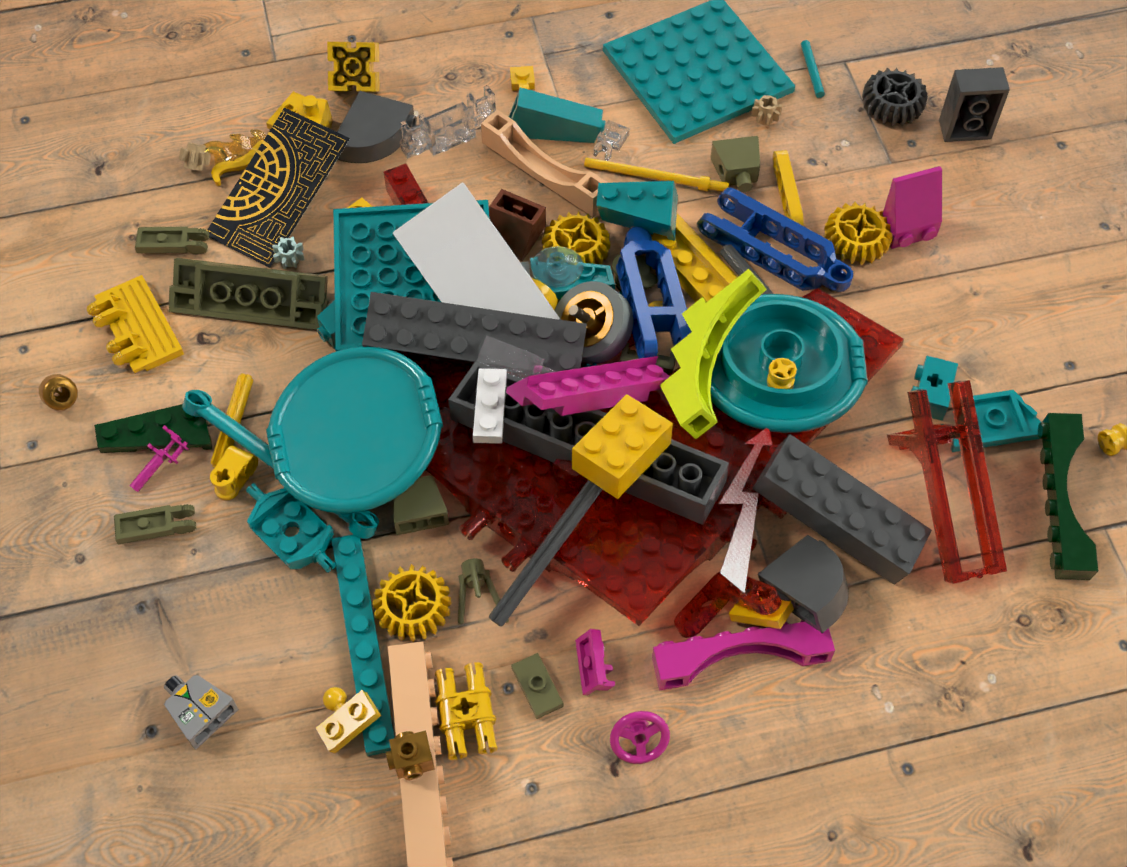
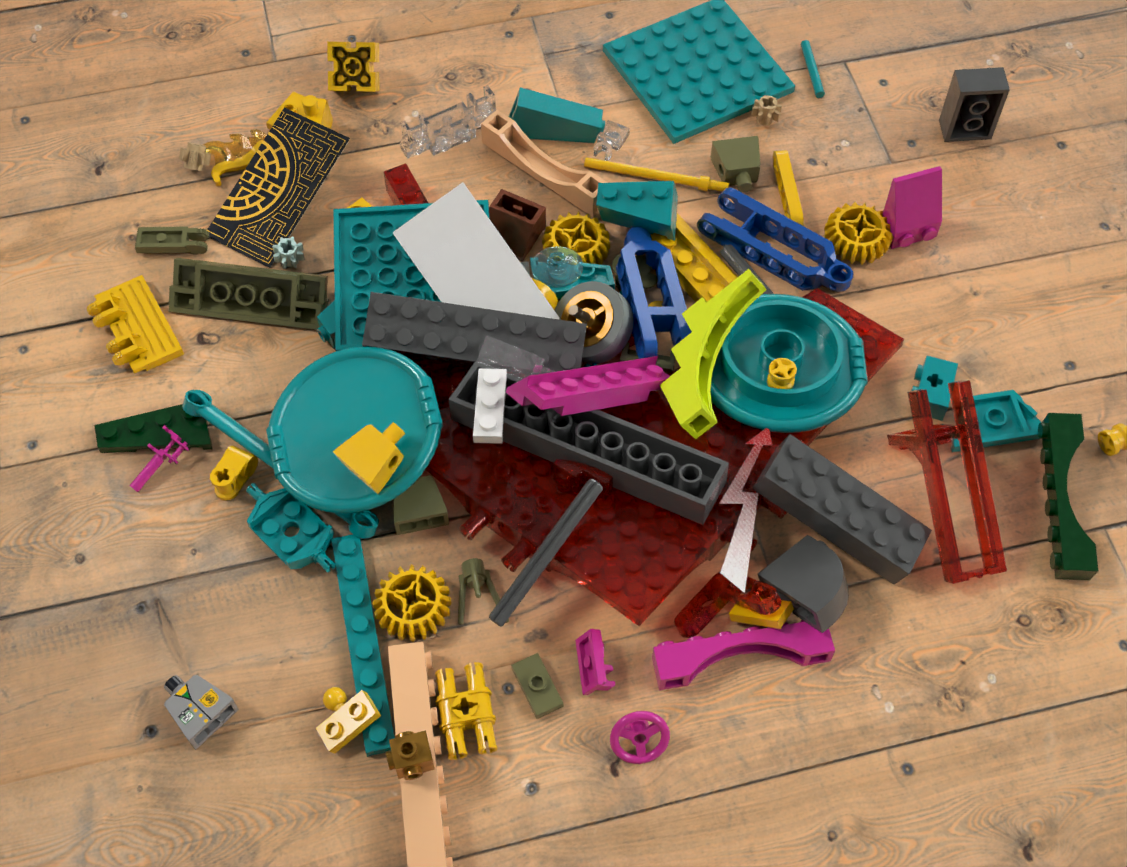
pearl gold head [39,374,78,411] -> none
olive hinge [114,504,196,545] -> none
yellow axle [211,373,253,468] -> none
dark grey brick [337,91,417,163] -> none
yellow plate [510,66,535,91] -> none
yellow brick [572,394,673,499] -> none
dark grey gear [862,67,928,126] -> none
none -> yellow torso [333,422,405,495]

